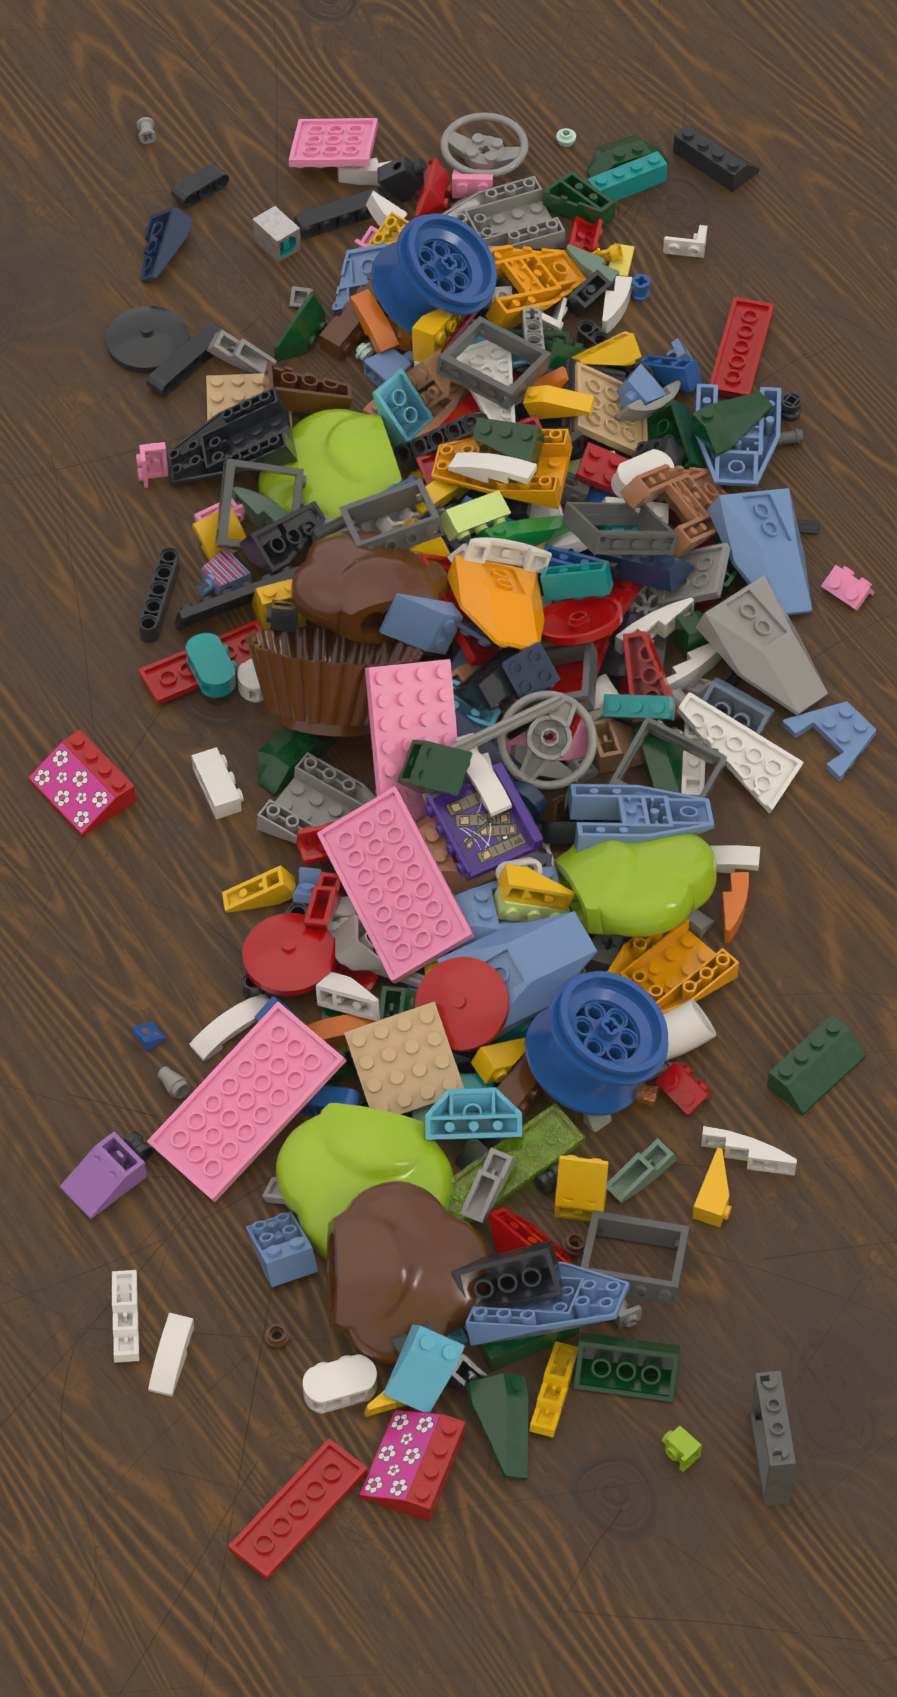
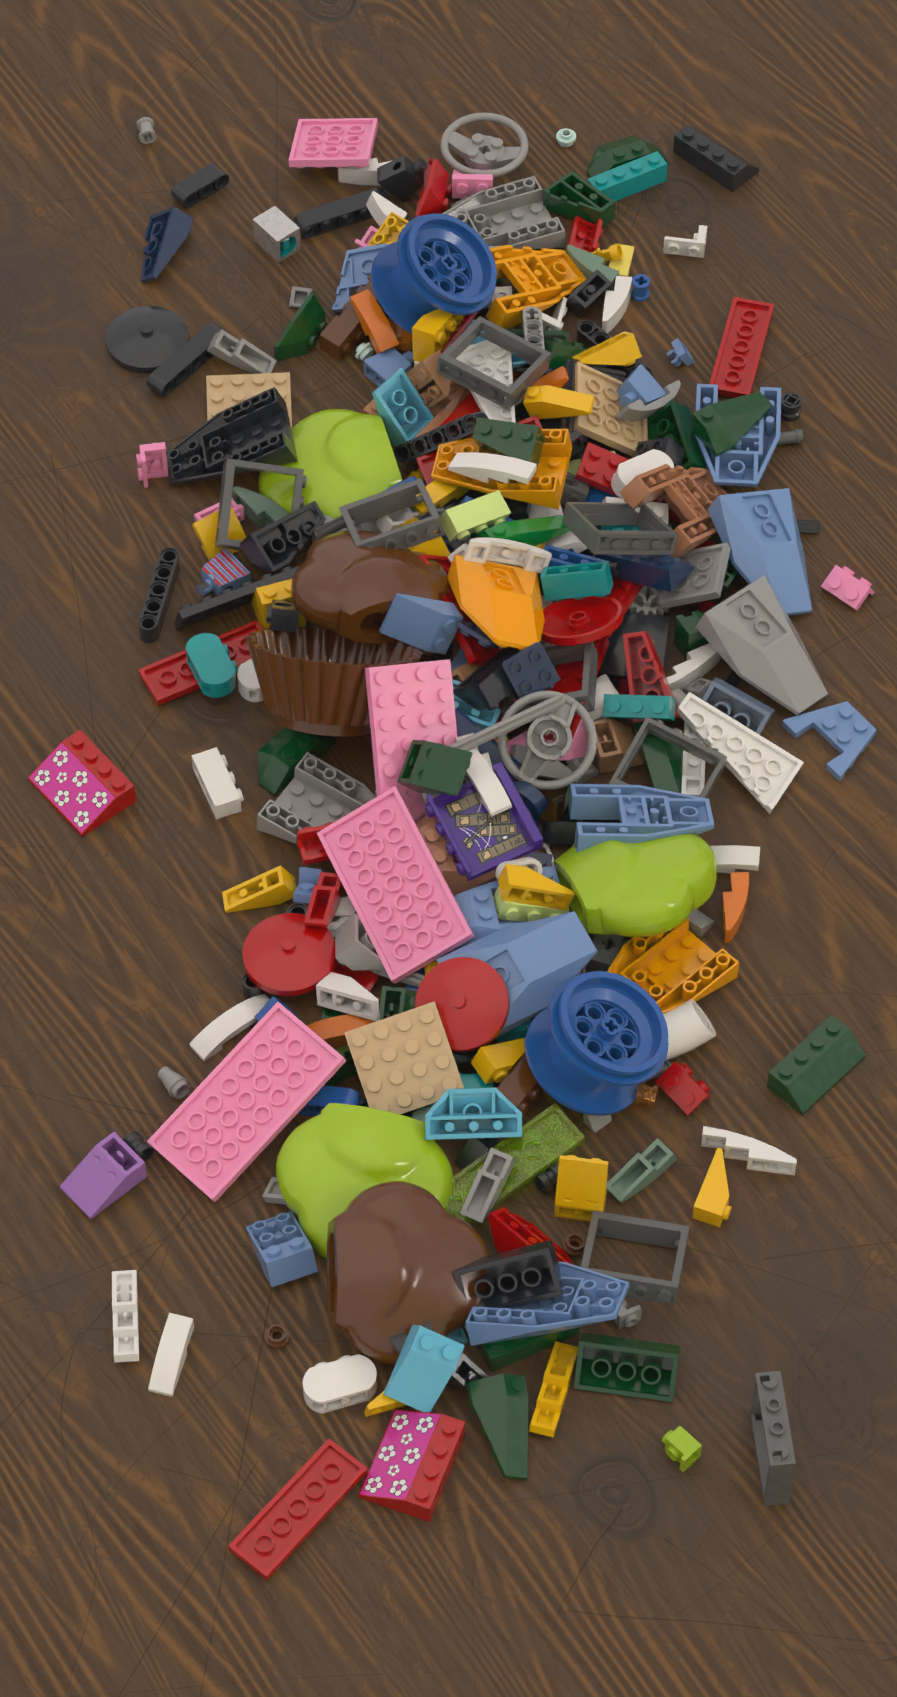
blue slope [132,1022,166,1052] -> none
reddish brown wedge [263,361,353,414] -> none
white slope [615,597,694,654] -> none
blue slope [641,355,702,393] -> none

